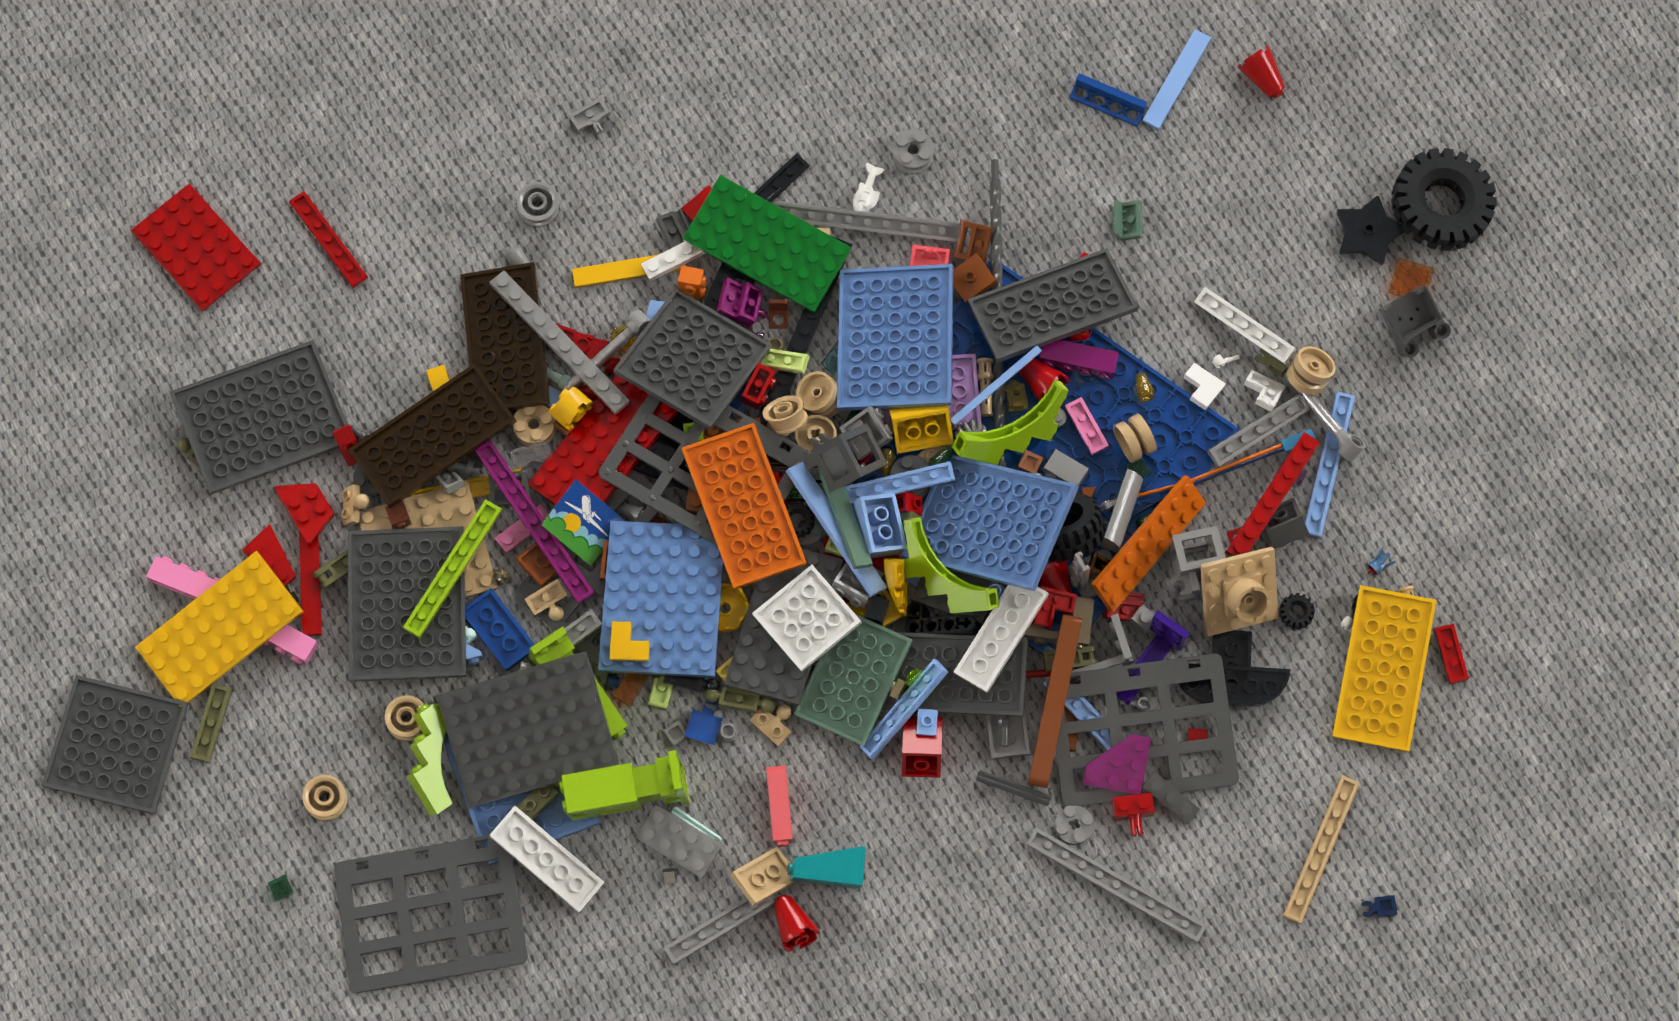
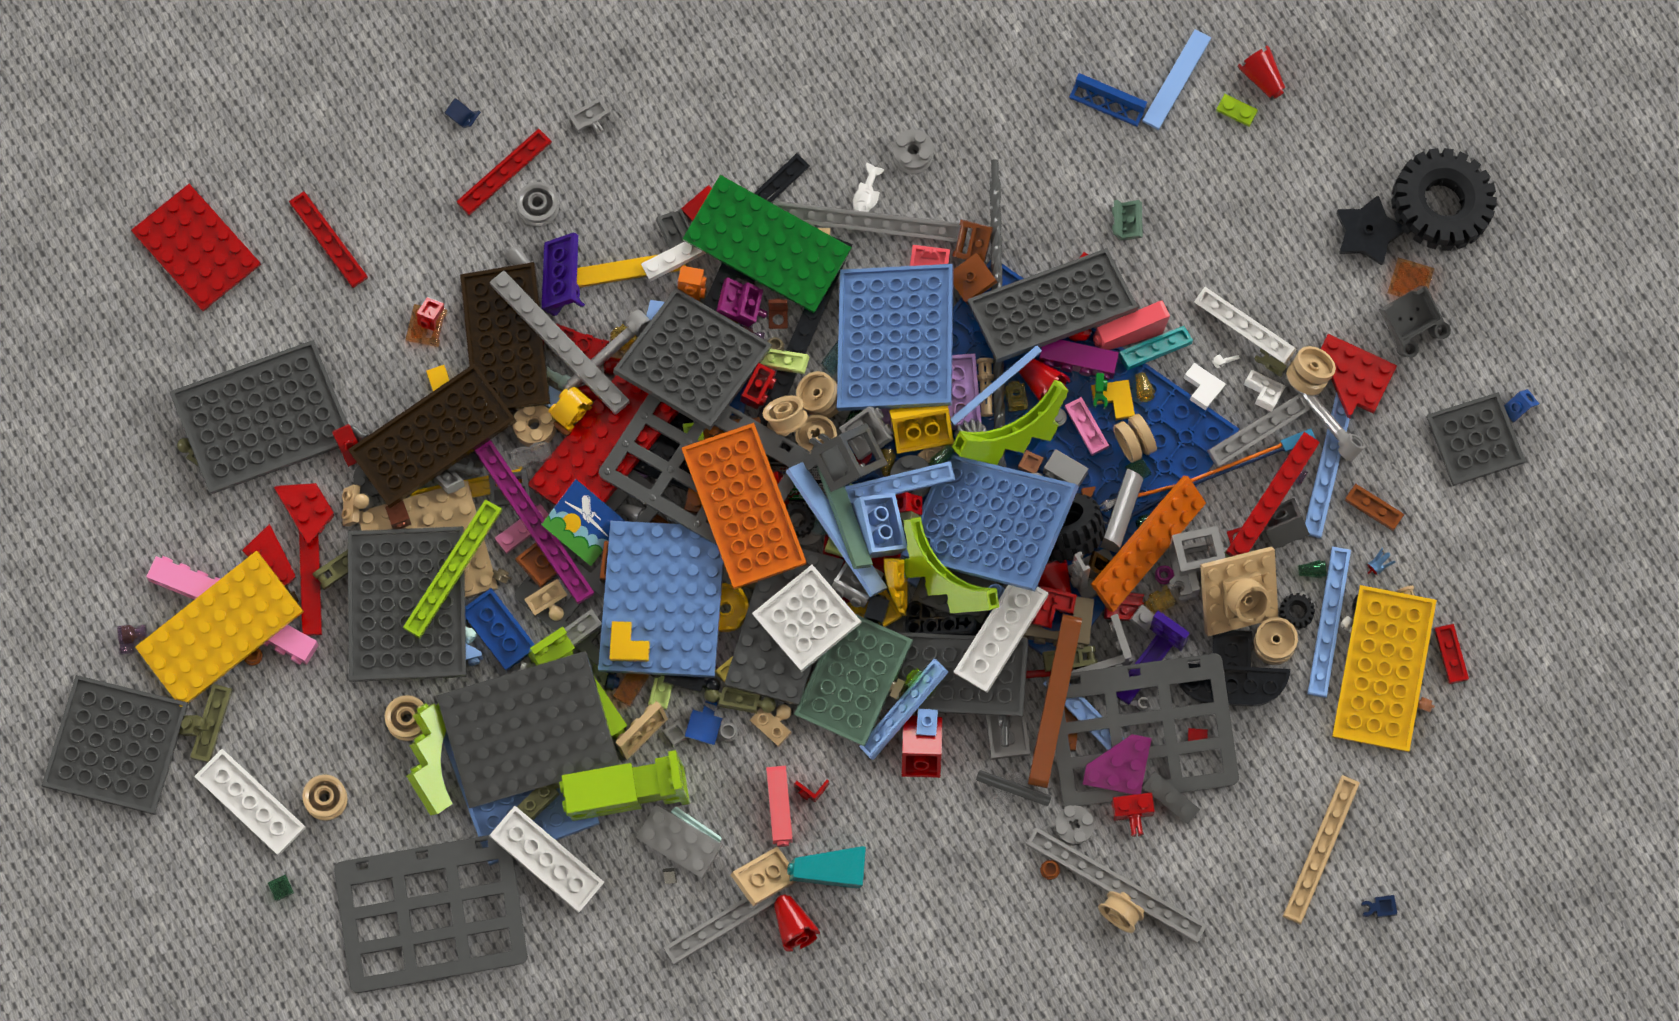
none -> piece [117,625,147,655]
none -> olive plate [179,715,211,736]
none -> white plate [194,749,306,856]
none -> dark orange plate [244,648,263,666]
none -> clear orange plate [406,304,447,347]
none -> red bracket [417,297,444,331]
none -> dark blue bracket [444,98,481,128]
none -> red tile [456,129,552,216]
none -> dark purple plate [541,232,585,316]
none -> tan plate [615,701,668,760]
none -> red bracket [794,779,829,802]
none -> dark orange plate [1040,860,1060,880]
none -> yellow tile [1091,380,1135,420]
none -> coral slope [1093,300,1170,350]
none -> green plate [1093,373,1108,409]
none -> tan wheel [1098,891,1145,933]
none -> teal plate [1118,326,1193,370]
none -> clear yellow brick [1144,585,1176,614]
none -> magenta plate [1155,565,1174,585]
none -> lime plate [1216,94,1258,127]
none -> tan wheel [1253,617,1298,665]
none -> clear green cone [1298,560,1327,578]
none -> light blue tile [1307,546,1351,698]
none -> red wing [1321,334,1397,419]
none -> dark orange plate [1345,483,1404,531]
none -> nougat plate [1417,697,1435,712]
none -> dark grey plate [1426,392,1526,486]
none -> blue bracket [1504,389,1540,422]

